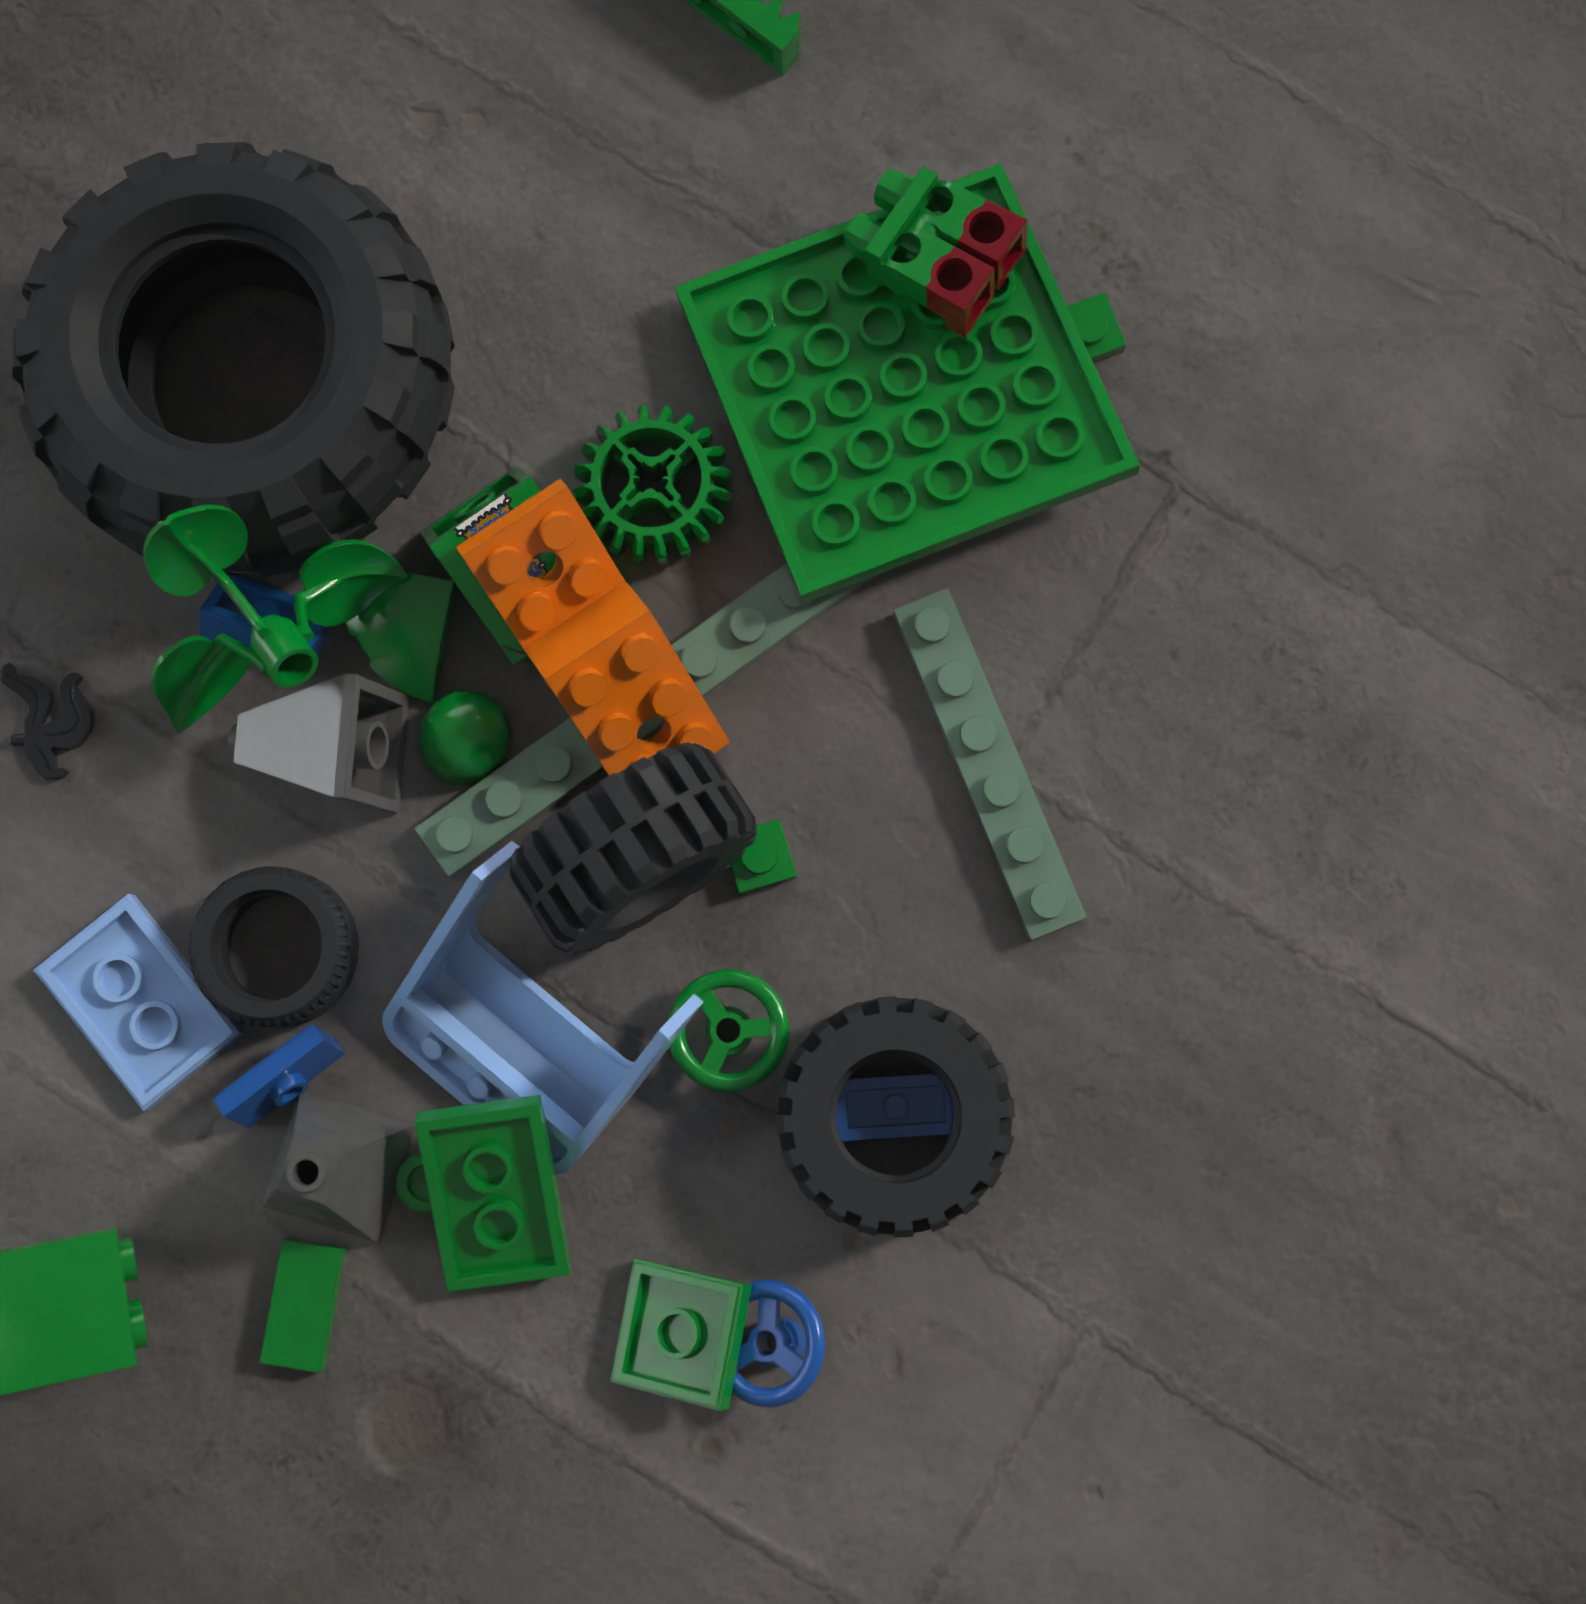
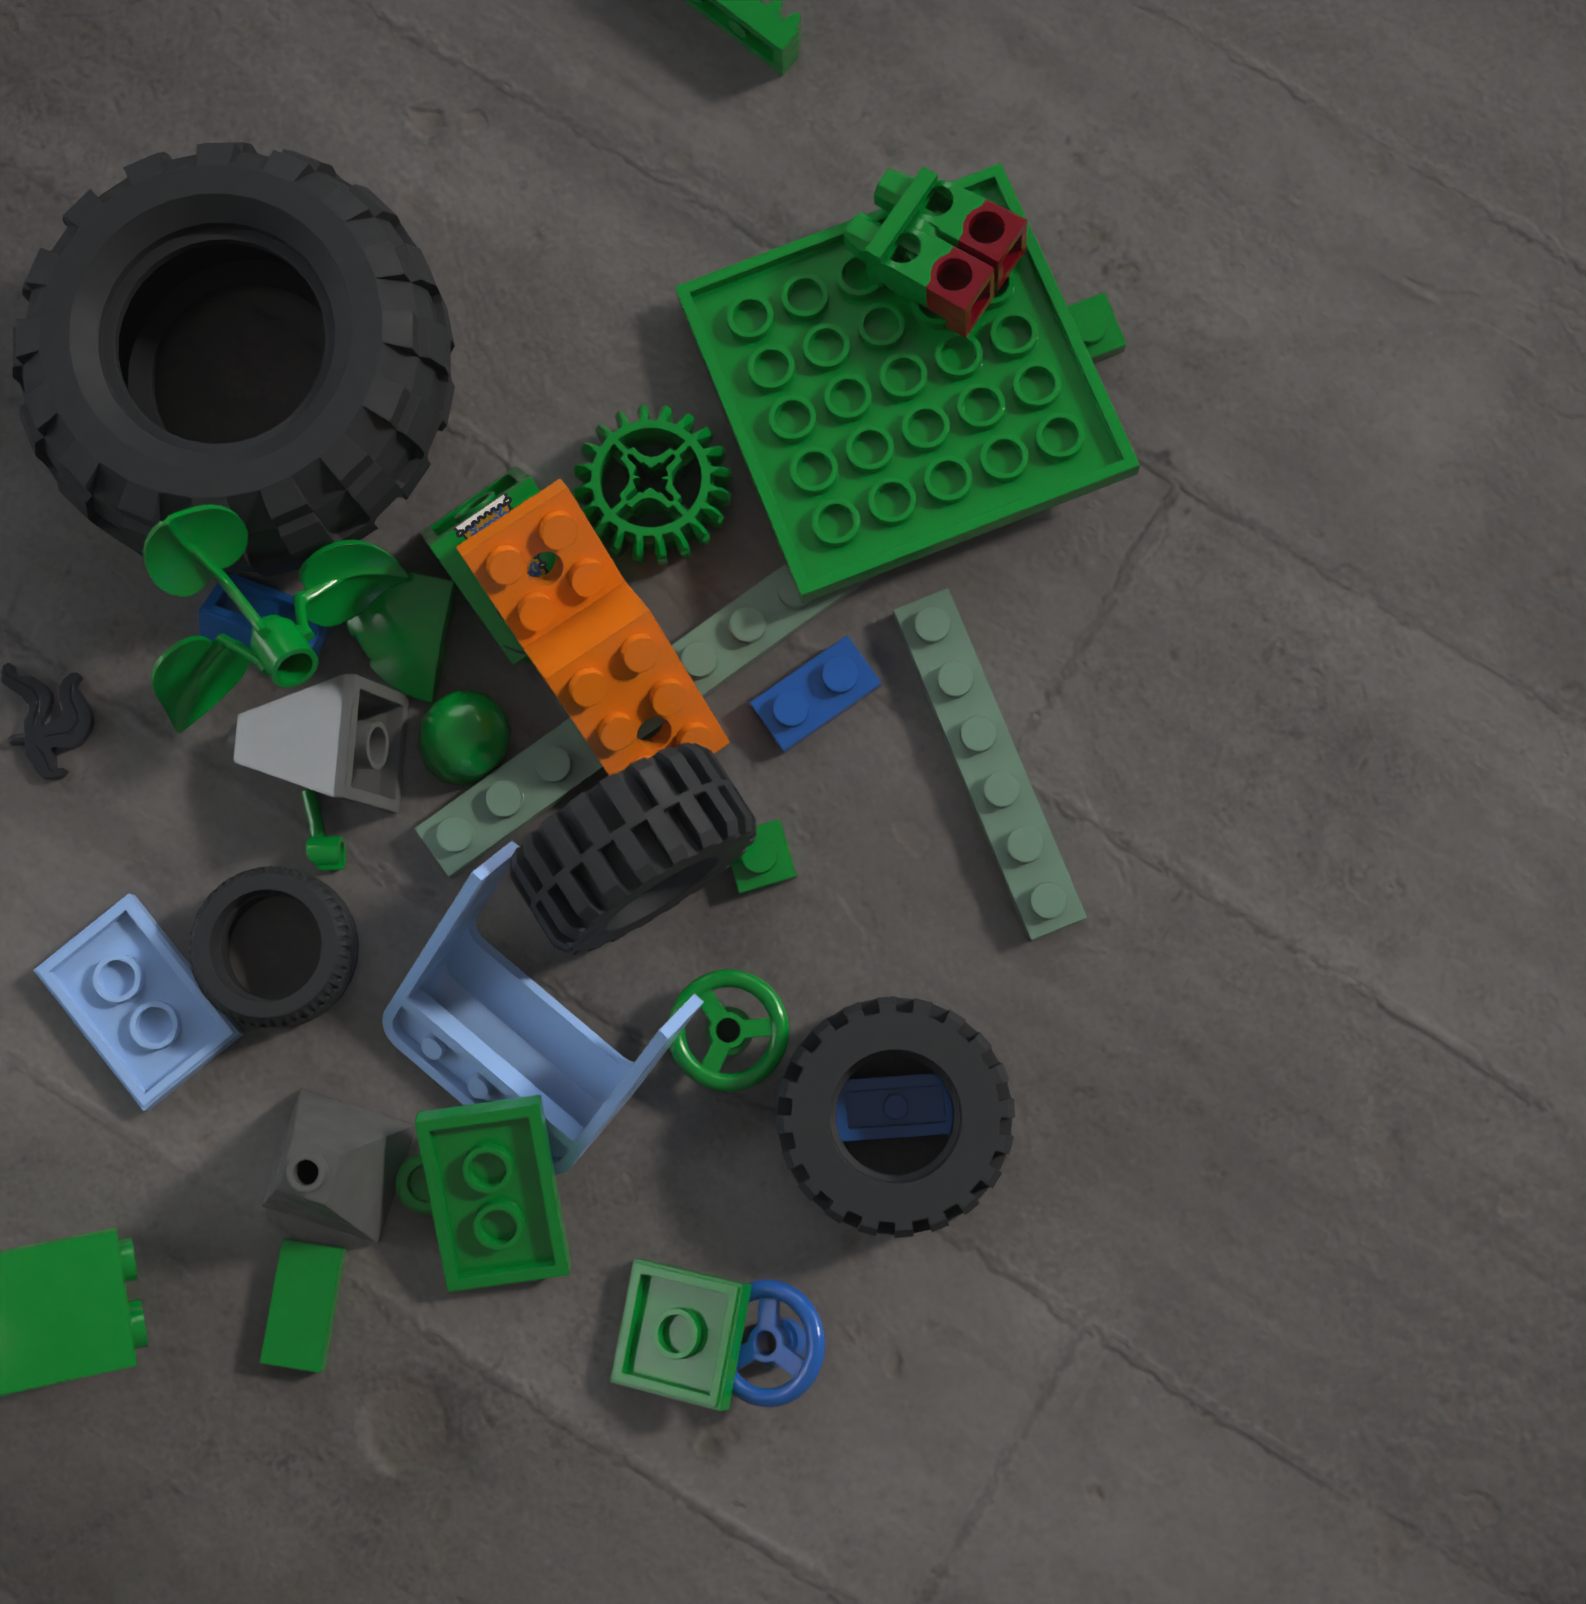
blue plate [214,1024,346,1128] -> none
none -> green hand [301,789,346,870]
none -> blue plate [750,635,881,754]

